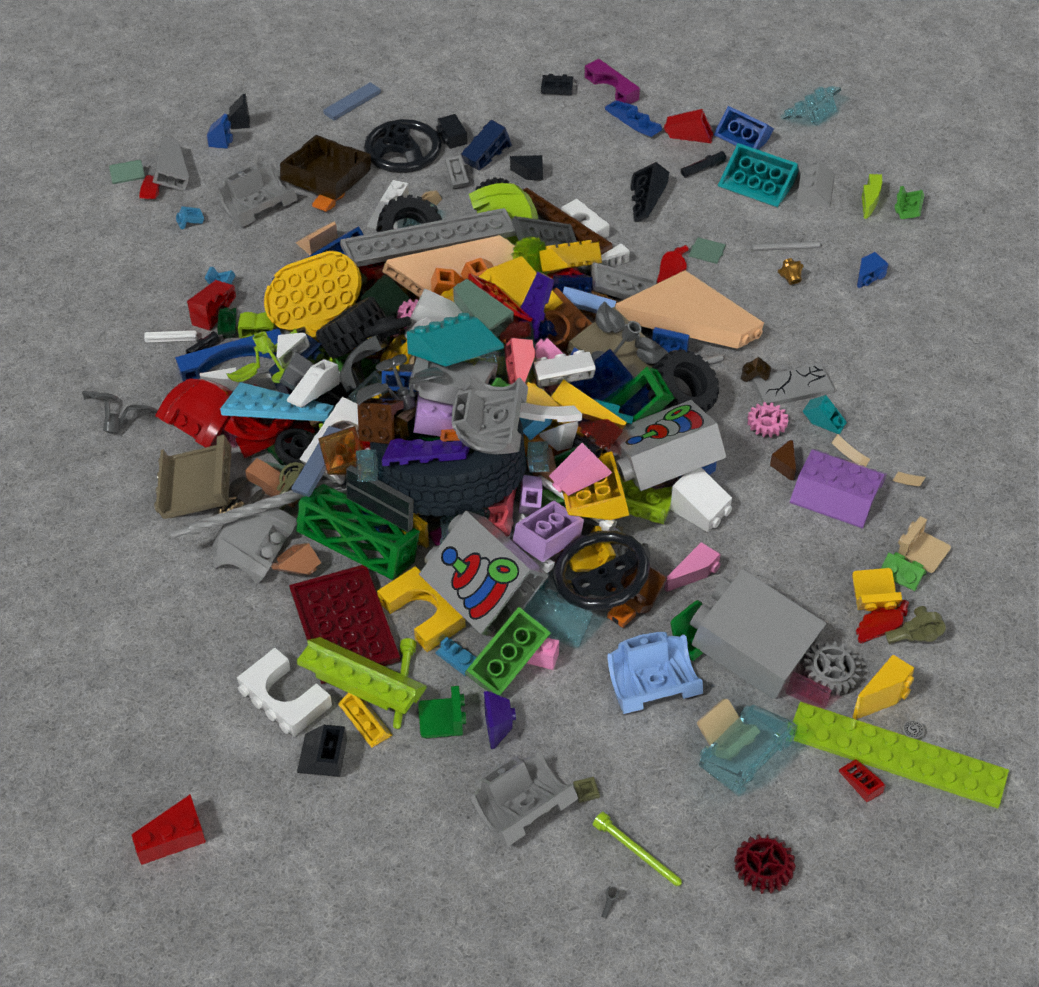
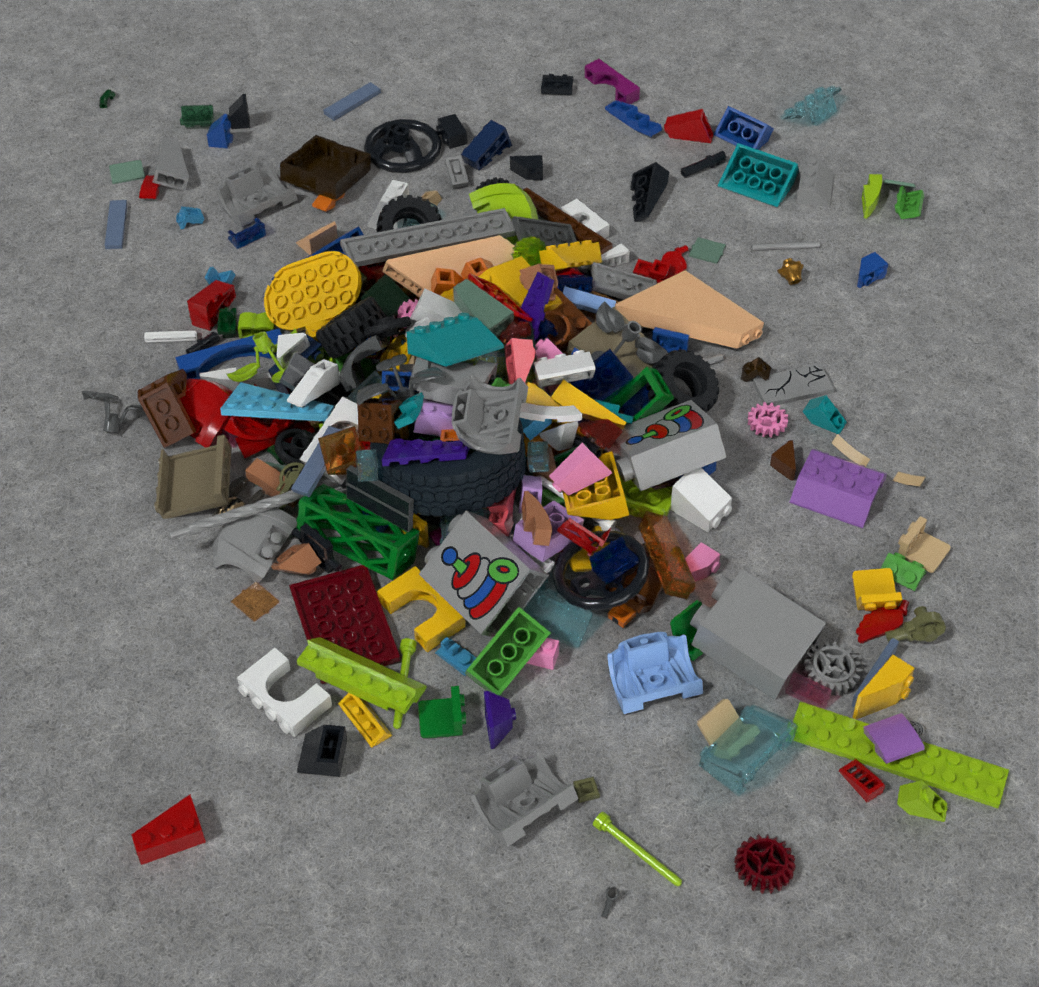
none -> dark green arm [99,89,116,109]
none -> sand blue tile [105,200,127,249]
none -> reddish brown bracket [138,369,197,448]
none -> clear green bracket [180,105,214,128]
none -> clear blue hinge [227,218,266,249]
none -> clear orange piece [231,582,279,622]
none -> black plate [292,523,342,574]
none -> teal slope [394,392,424,429]
none -> nougat slope [520,264,558,301]
none -> nougat slope [521,491,552,546]
none -> red piece [557,518,611,557]
none -> clear blue bracket [589,537,639,584]
none -> red slope [633,259,671,279]
none -> clear orange brick [638,511,696,600]
none -> sand blue tile [852,638,899,708]
none -> medium lavender slope [864,713,924,764]
none -> sand green piece [883,179,916,189]
none -> lime slope [897,780,947,822]

